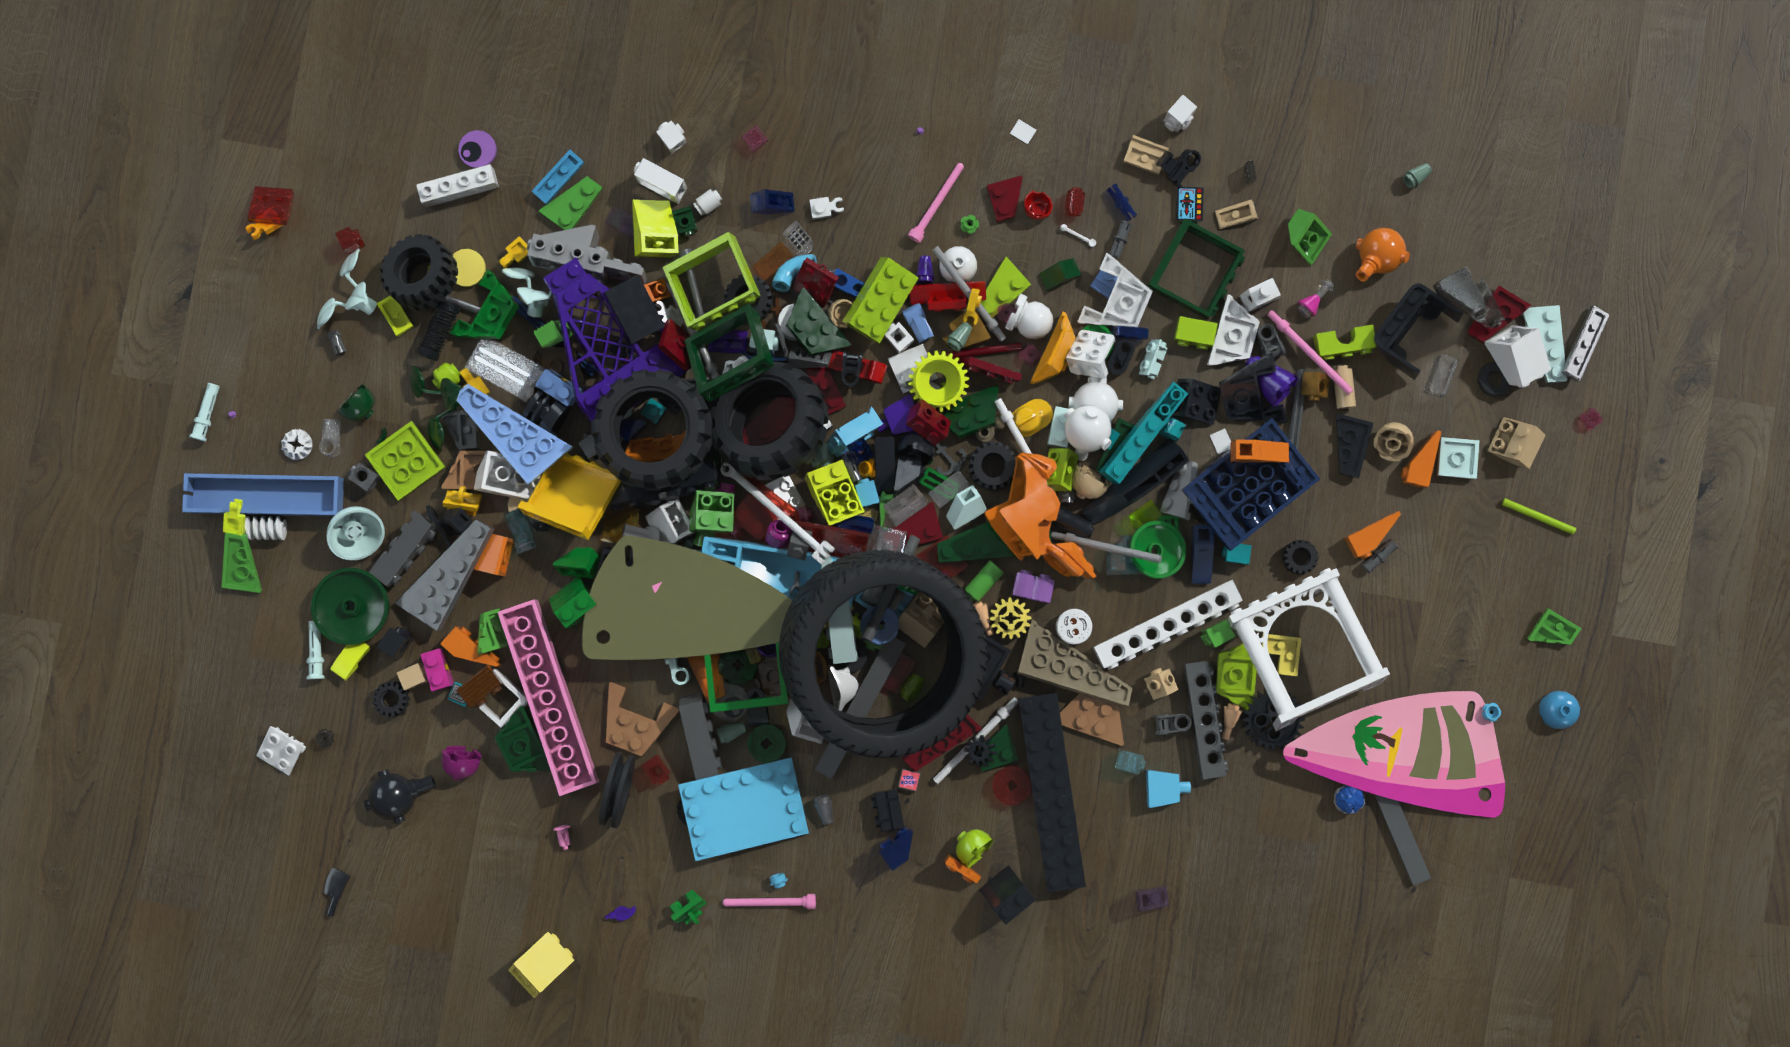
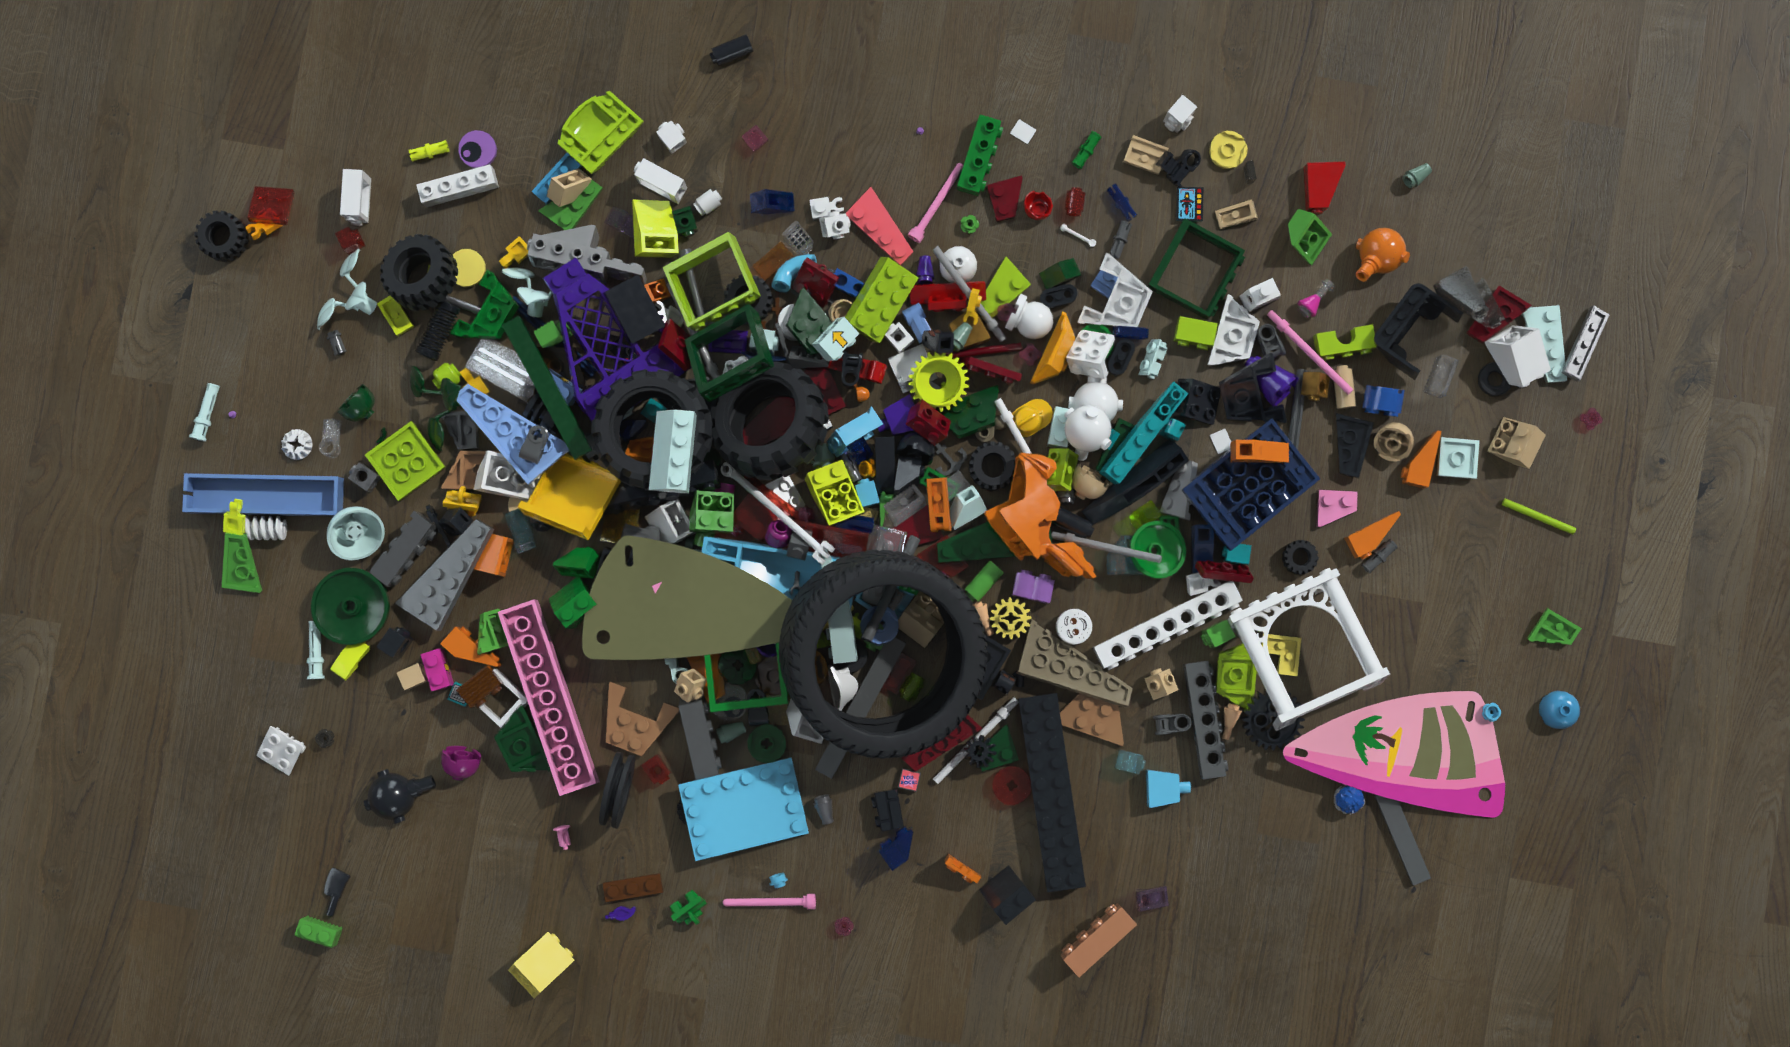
black tyre [372,682,410,717] -> none
lime cylinder [956,829,994,868] -> none
none -> black tyre [194,210,249,262]
none -> bright green brick [295,915,342,948]
none -> white window [340,169,371,226]
none -> neon yellow pin [409,140,449,162]
none -> dark green tile [502,316,593,460]
none -> dark grey piece [519,426,549,464]
none -> tan slope [547,168,592,207]
none -> lime slope [558,91,644,175]
none -> reddish brown plate [602,873,664,902]
none -> light aqua slope [649,410,697,494]
none -> tan brick [674,669,707,702]
none -> black brick [709,34,754,66]
none -> light aqua brick [812,317,859,361]
none -> white brick [819,211,851,239]
none -> clear pink plate [835,917,854,936]
none -> coral wing [846,187,914,266]
none -> orange hinge [856,387,870,402]
none -> black leg [922,330,954,353]
none -> orange plate [926,477,952,532]
none -> green brick [957,114,1003,196]
none -> black plate [1040,284,1078,309]
none -> nougat brick [1061,903,1137,977]
none -> green pin [1071,131,1102,170]
none -> white plate [1186,573,1221,596]
none -> dark red tile [1195,560,1254,583]
none -> light yellow tile [1209,131,1248,169]
none -> red slope [1304,162,1346,215]
none -> bright pink wing [1316,490,1357,527]
none -> blue brick [1362,385,1405,417]

